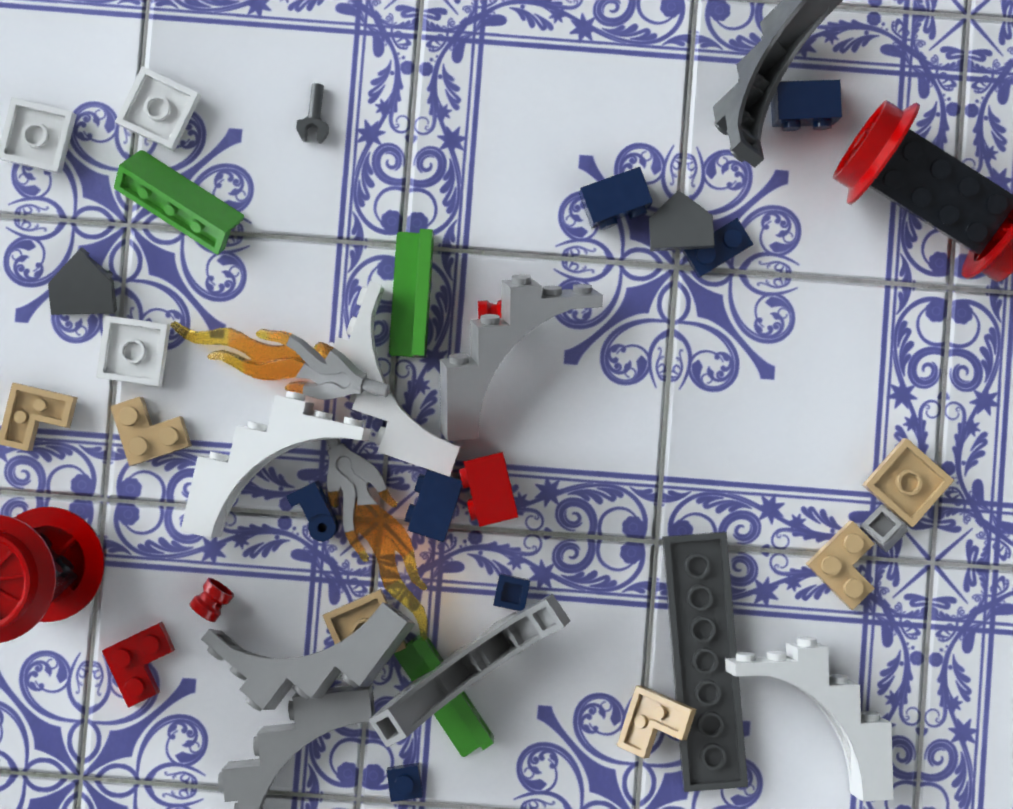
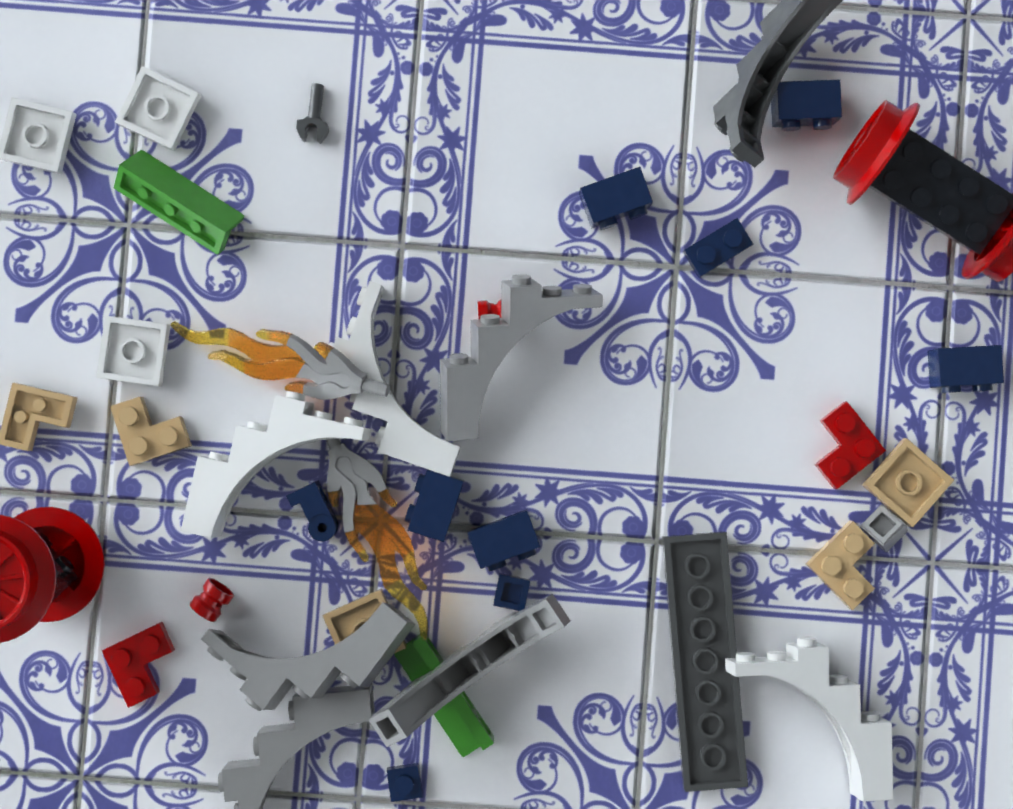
dark grey slope [48,247,117,315] -> none
bright green panel [389,229,434,358] -> none
red brick [459,452,518,527] -> none
tan plate [617,685,697,759] -> none
dark grey slope [649,190,714,251] -> none
none -> dark blue brick [467,509,540,571]
none -> red plate [814,401,886,489]
none -> dark blue brick [927,345,1004,393]

